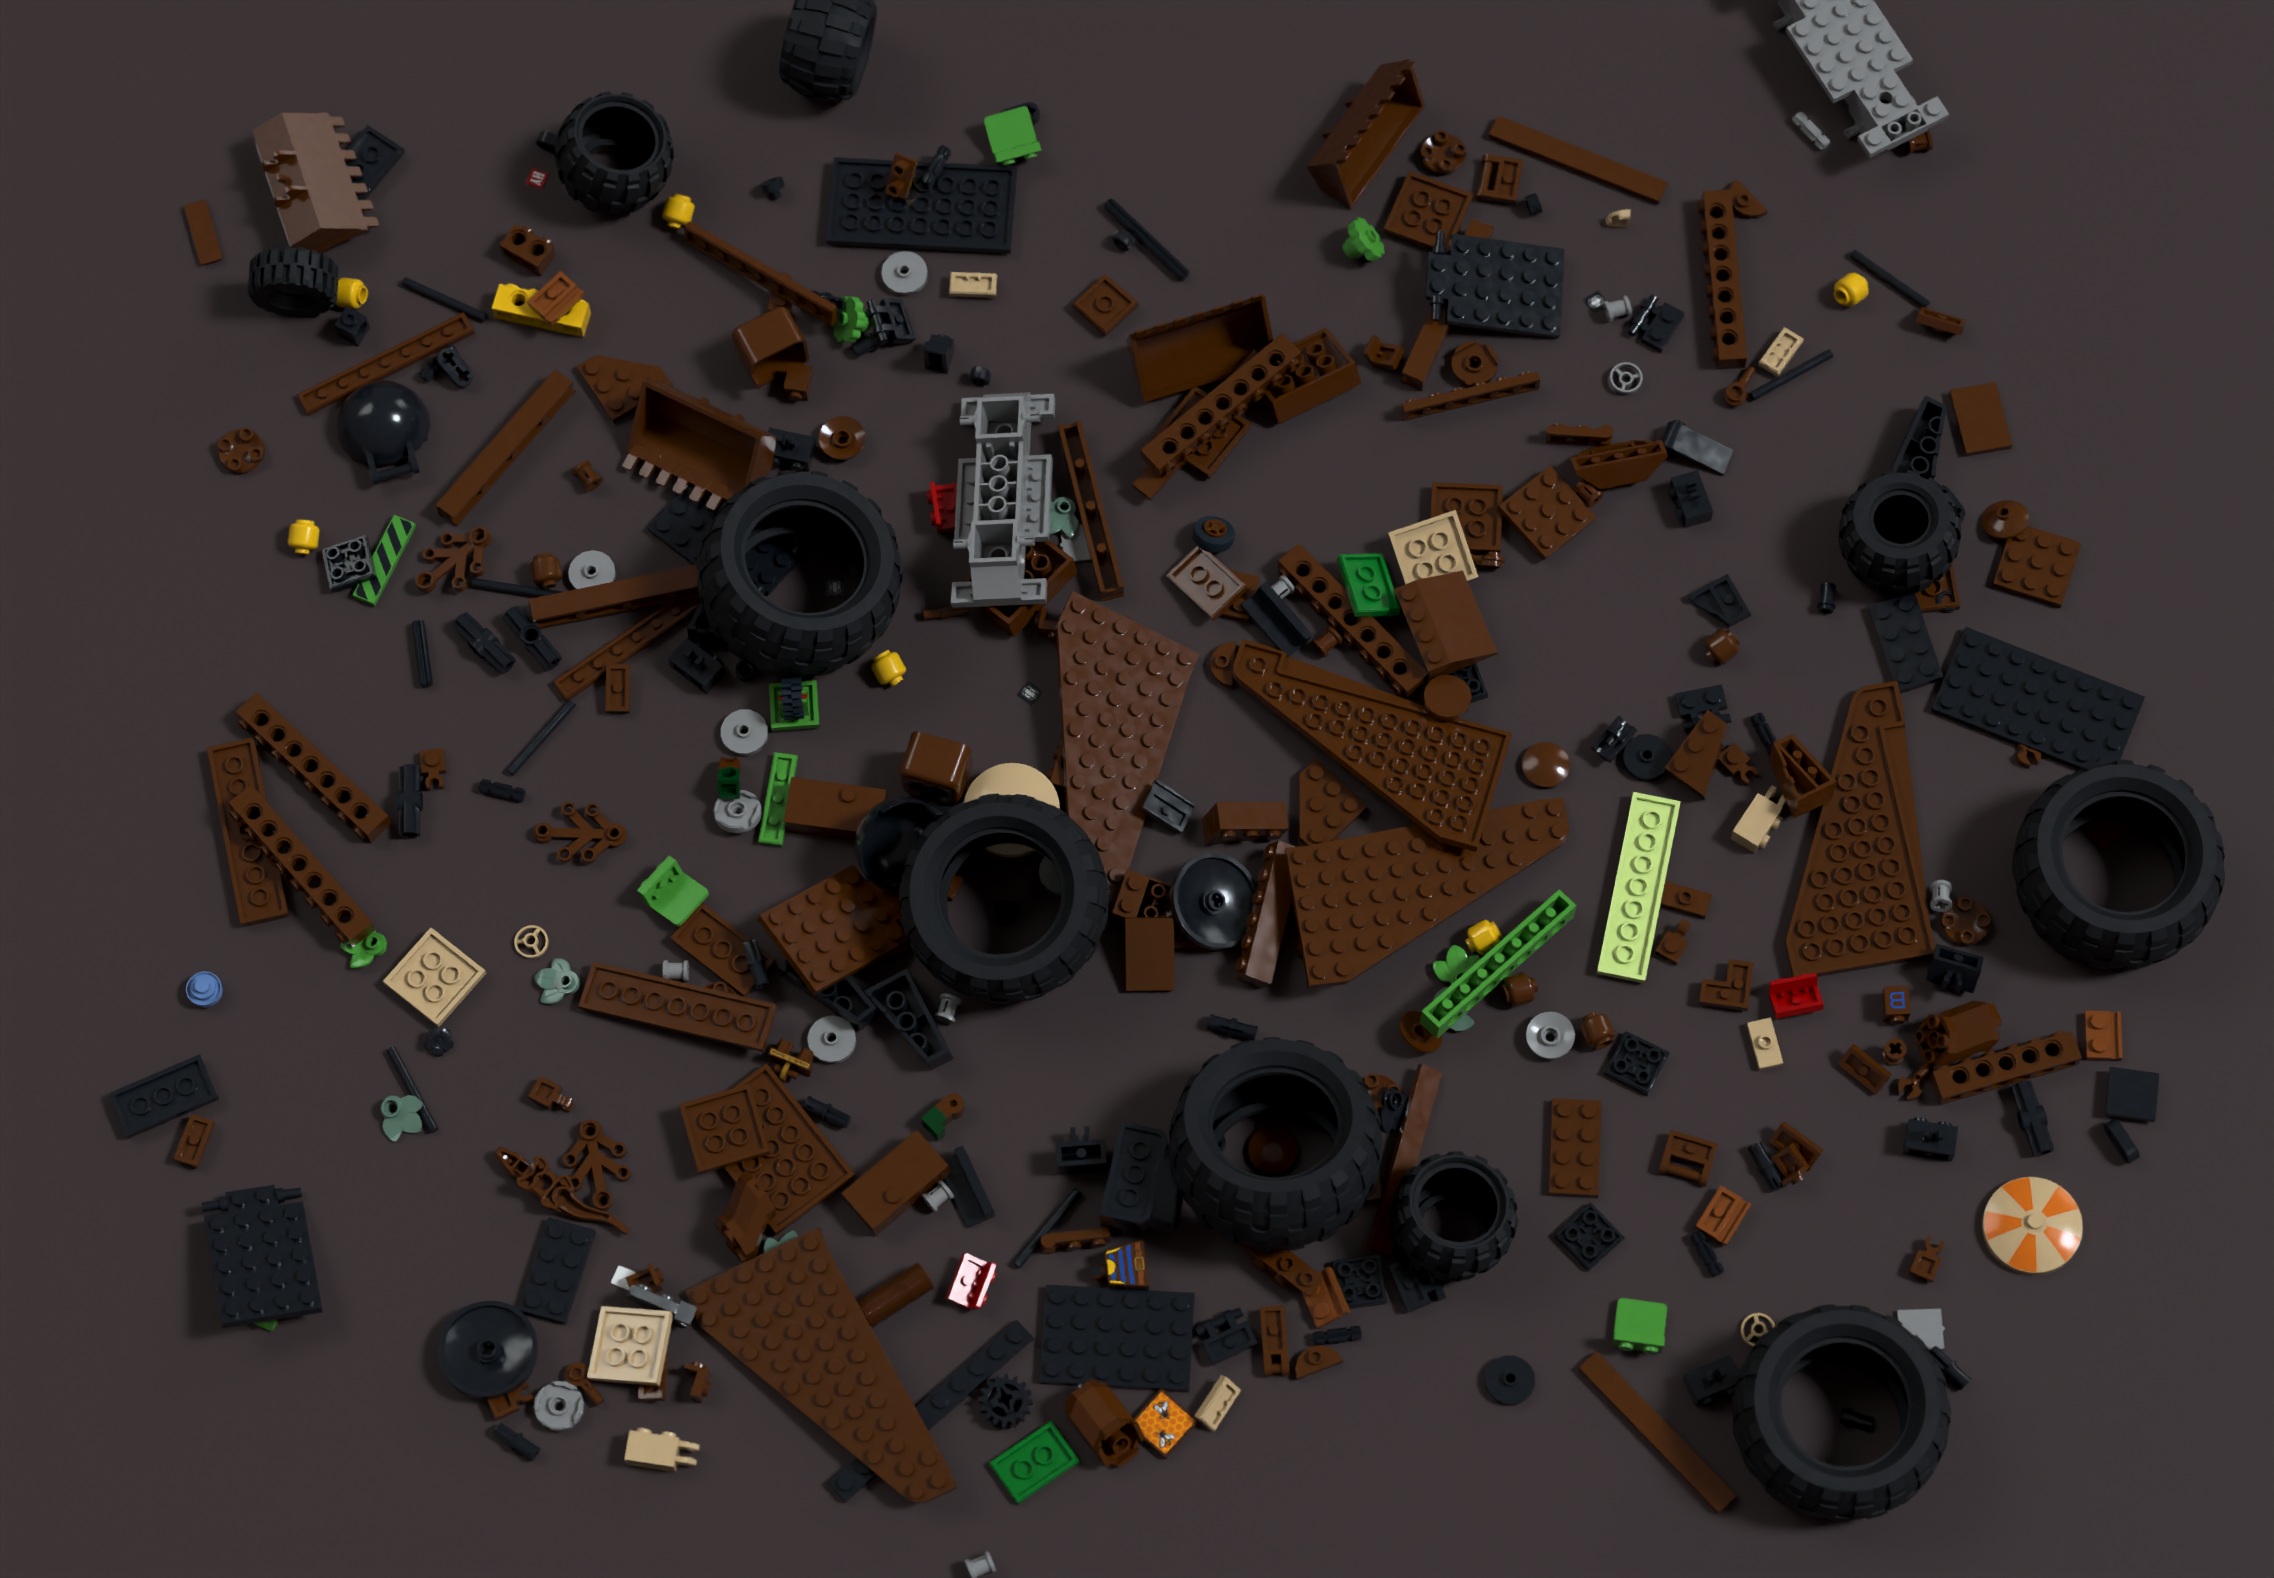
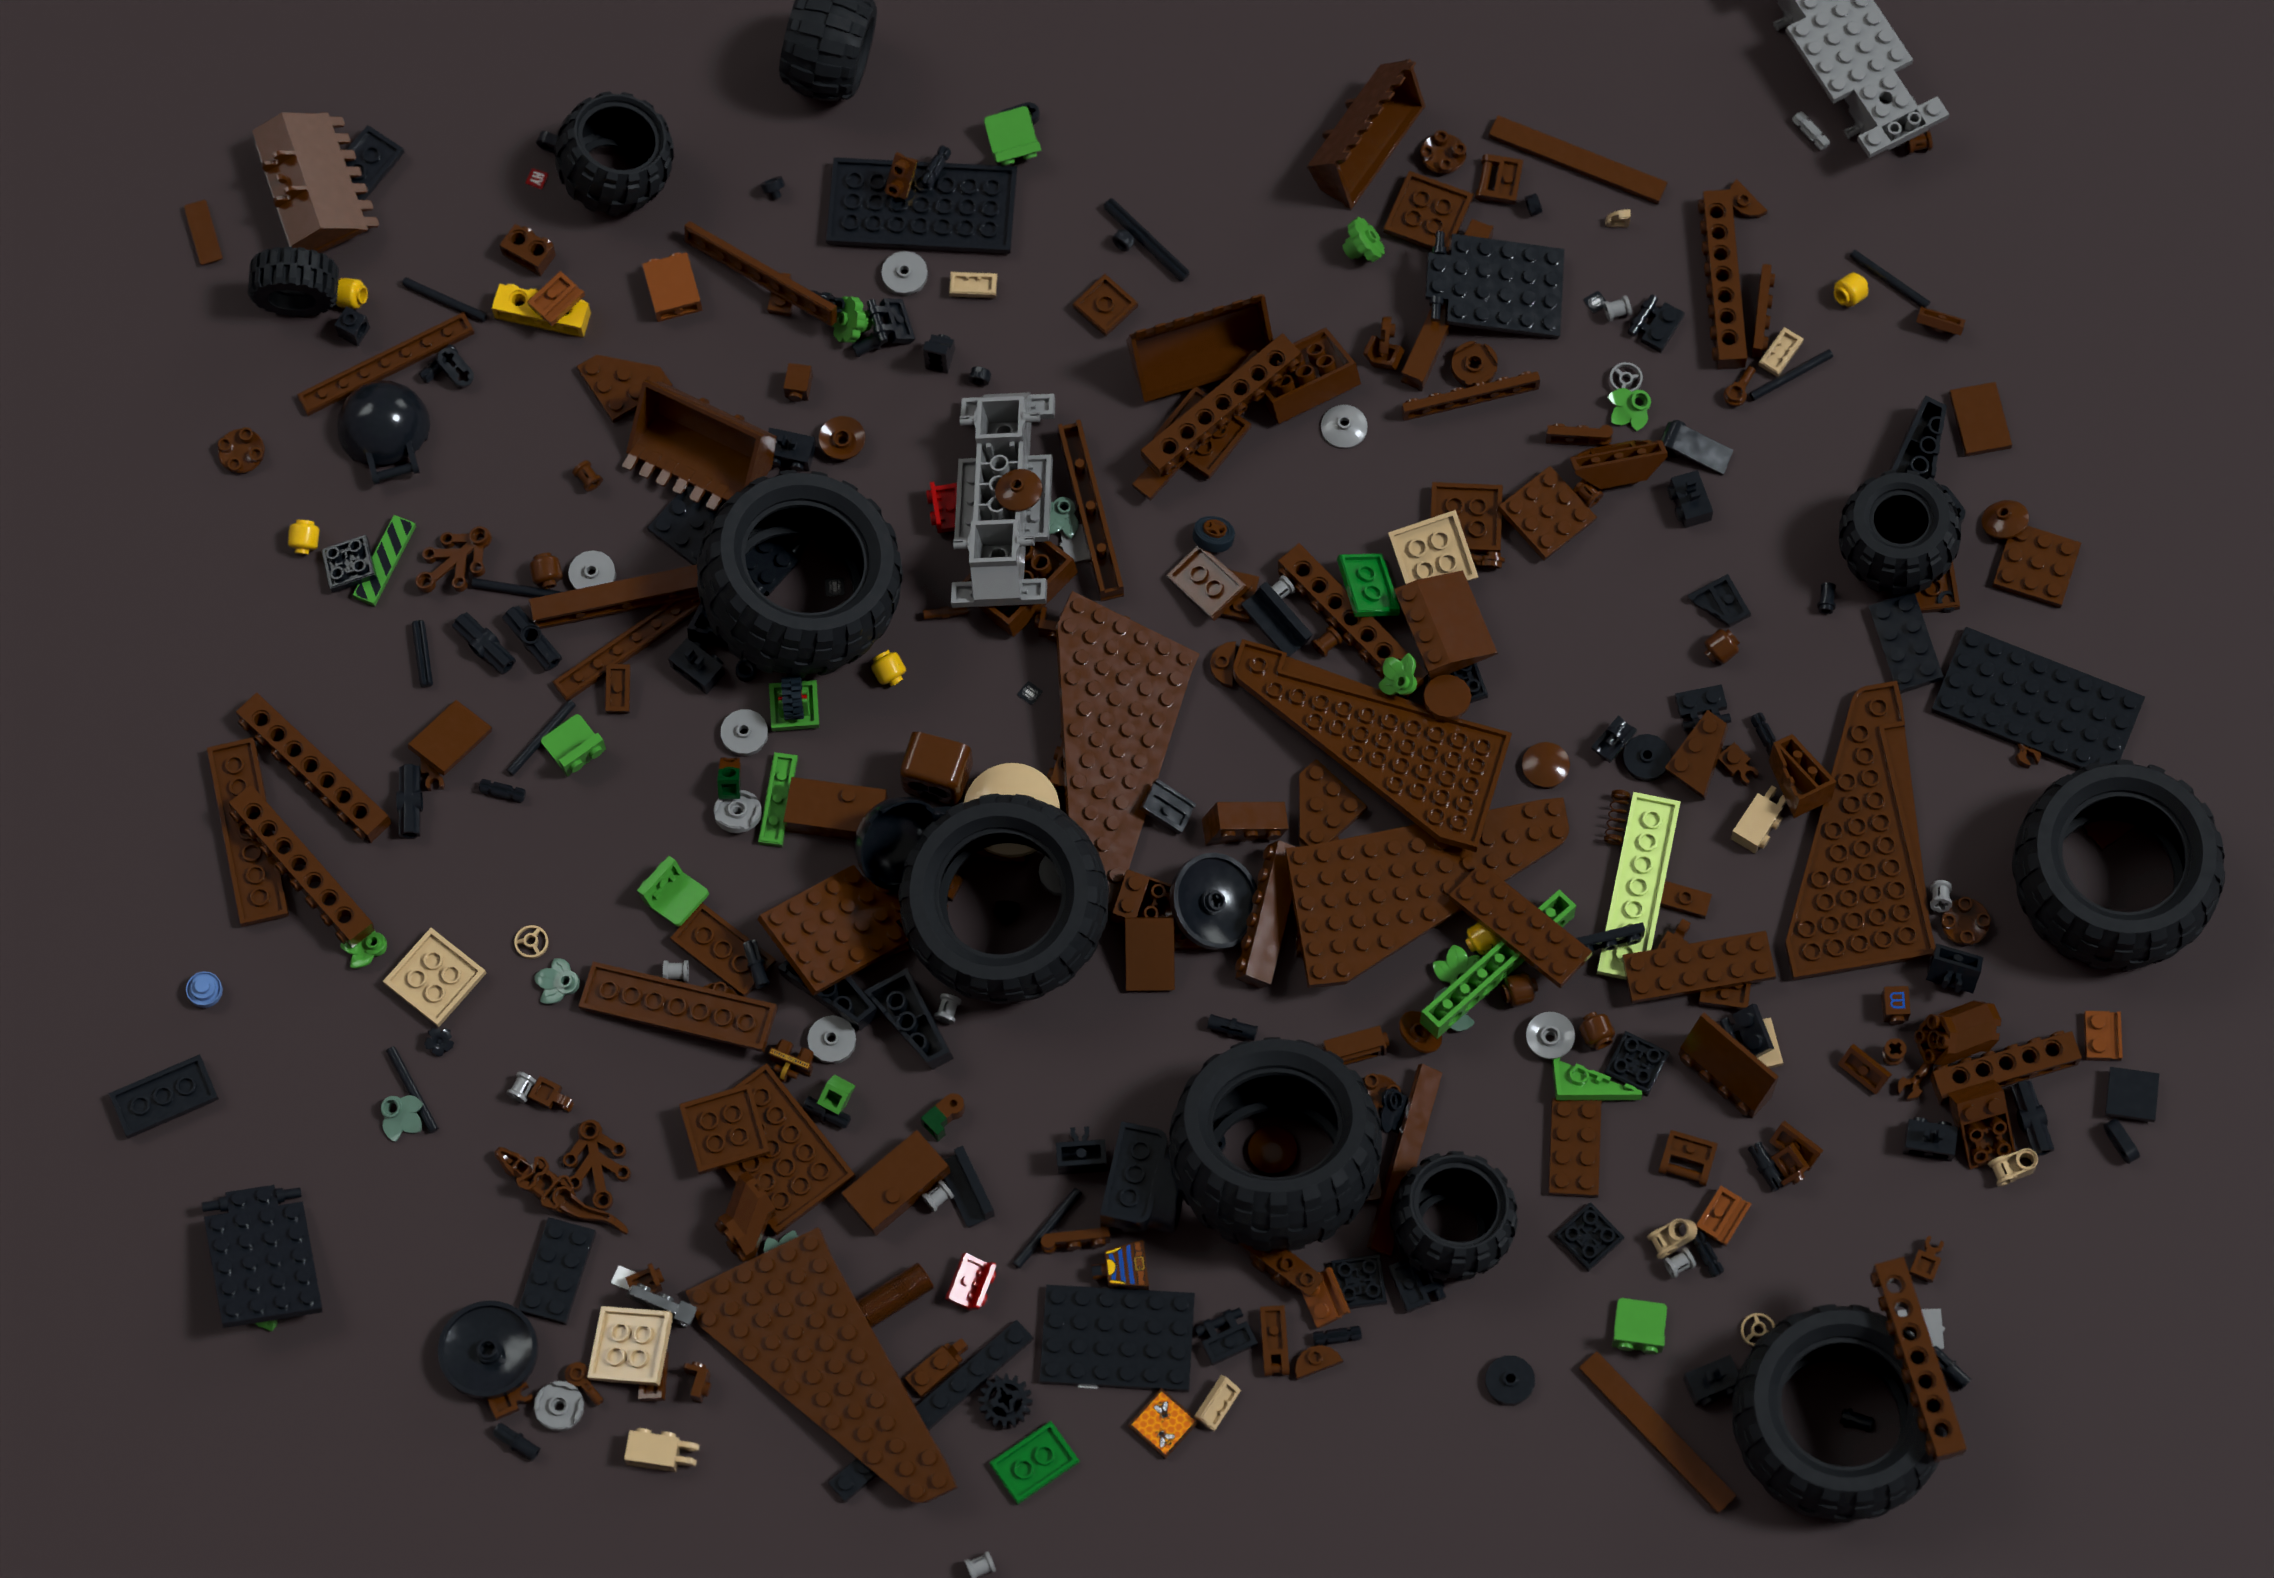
reddish brown plate [174,1114,216,1168] -> none
reddish brown tile [435,369,576,526] -> none
reddish brown plant [533,802,627,864] -> none
yellow head [662,194,695,229] -> none
reddish brown piece [732,306,809,389] -> none
reddish brown brick [1065,1379,1145,1467] -> none
red bracket [1769,973,1824,1019] -> none
dish [1982,1177,2083,1275] -> none
none -> reddish brown tile [408,700,492,776]
none -> light grey bush [506,1071,536,1103]
none -> bright green bracket [541,714,606,777]
none -> dark orange panel [642,252,703,322]
none -> bright green brick [817,1074,856,1115]
none -> reddish brown hinge [905,1338,968,1398]
none -> reddish brown dish [995,469,1042,512]
none -> light grey dish [1321,405,1368,449]
none -> reddish brown window [1323,1025,1390,1065]
none -> reddish brown plate [1379,316,1396,354]
none -> bright green plate [1379,653,1417,695]
none -> reddish brown plate [1449,863,1592,988]
none -> bright green wing [1552,1057,1642,1100]
none -> black tile [1576,922,1645,954]
none -> reddish brown piece [1604,789,1630,845]
none -> bright green plate [1608,388,1651,431]
none -> reddish brown plate [1622,931,1776,1004]
none -> tan piece [1647,1219,1697,1259]
none -> light grey bush [1663,1247,1696,1278]
none -> reddish brown slope [1678,1012,1779,1118]
none -> black plate [1719,1004,1774,1058]
none -> reddish brown plate [1751,264,1775,359]
none -> reddish brown brick [1870,1257,1967,1463]
none -> reddish brown slope [1947,1079,2016,1169]
none -> tan piece [1988,1148,2038,1187]

